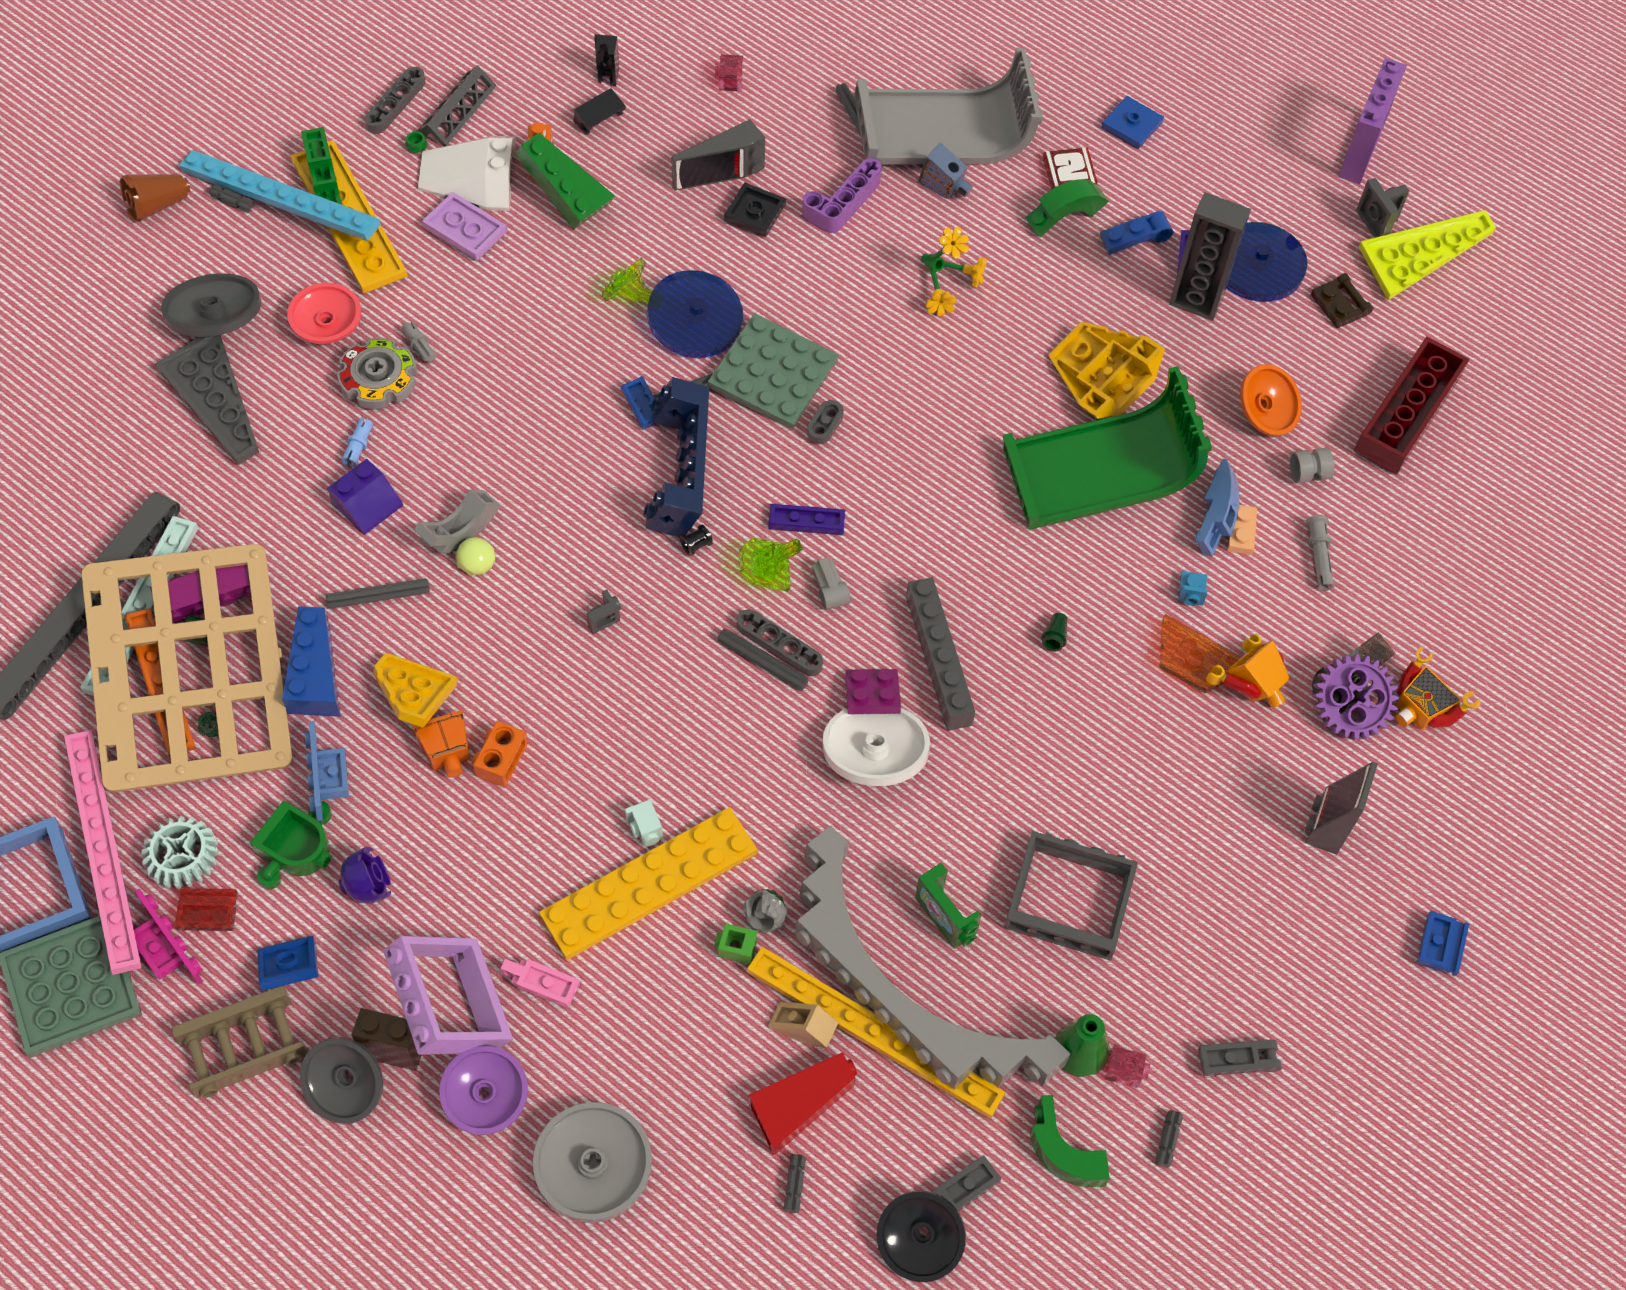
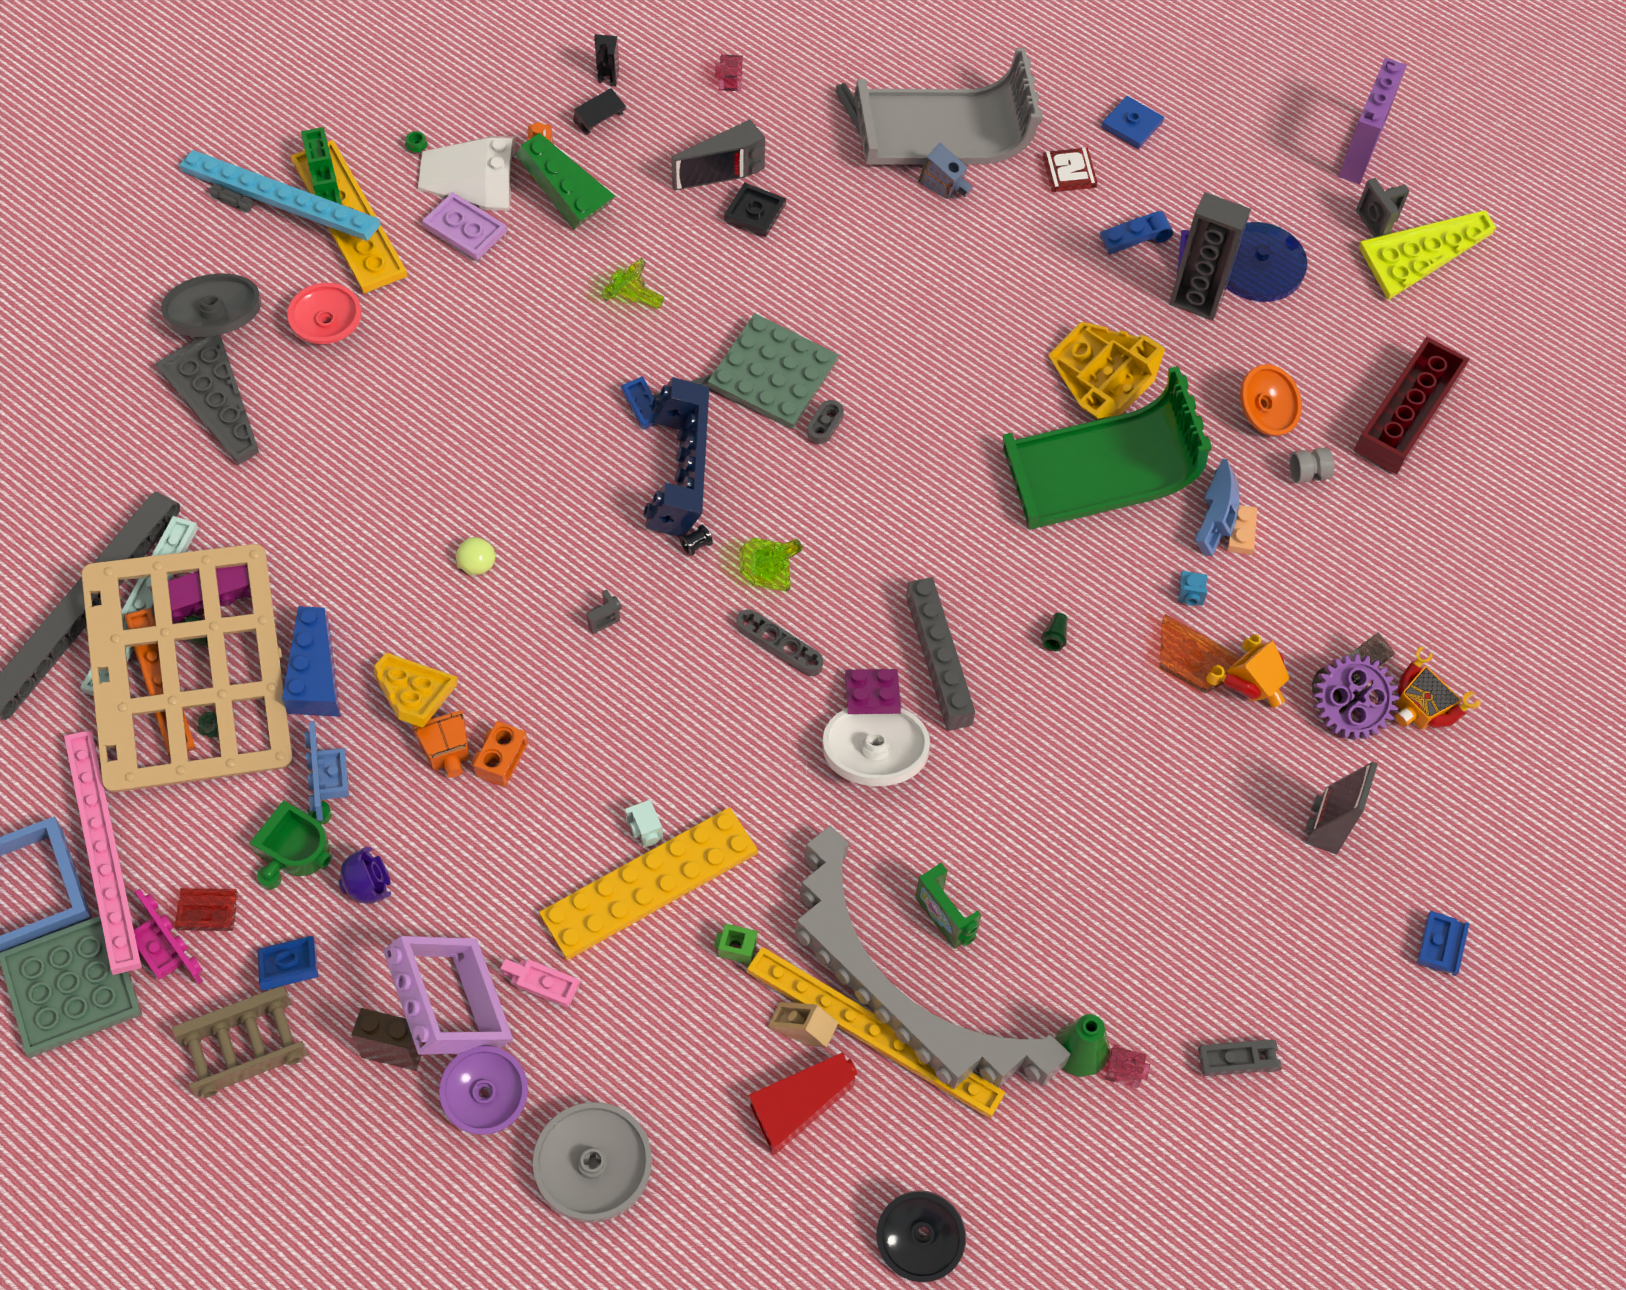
dark orange cone [120,174,190,222] -> none
light aqua gear [141,815,219,890] -> none
dark grey dish [300,1037,383,1124] -> none
dark grey axle [326,578,430,609] -> none
dark purple slope [327,459,403,535] -> none
light grey piece [337,338,418,409] -> none
light blue pin [341,418,373,467] -> none
dark grey beam [365,67,426,134] -> none
light grey axle [401,321,436,363] -> none
light grey arch [414,490,501,554] -> none
dark grey fence [417,65,497,147] -> none
clear blue dish [647,270,743,358] -> none
dark grey axle [718,629,809,691] -> none
light grey piece [743,889,787,933] -> none
dark purple tile [768,504,845,535] -> none
dark grey axle [784,1154,806,1213] -> none
medium lavender beam [802,158,881,233] -> none
light grey piece [812,558,851,610] -> none
yellow plant [921,227,987,316] -> none
dark grey plate [932,1155,1001,1212] -> none
dark grey window [1004,831,1138,961] -> none
green arch [1025,179,1109,237] -> none
green arch [1030,1095,1110,1187] -> none
dark grey axle [1155,1110,1183,1168] -> none
light grey pin [1306,515,1334,591] -> none
dark brown plate [1311,273,1374,329] -> none

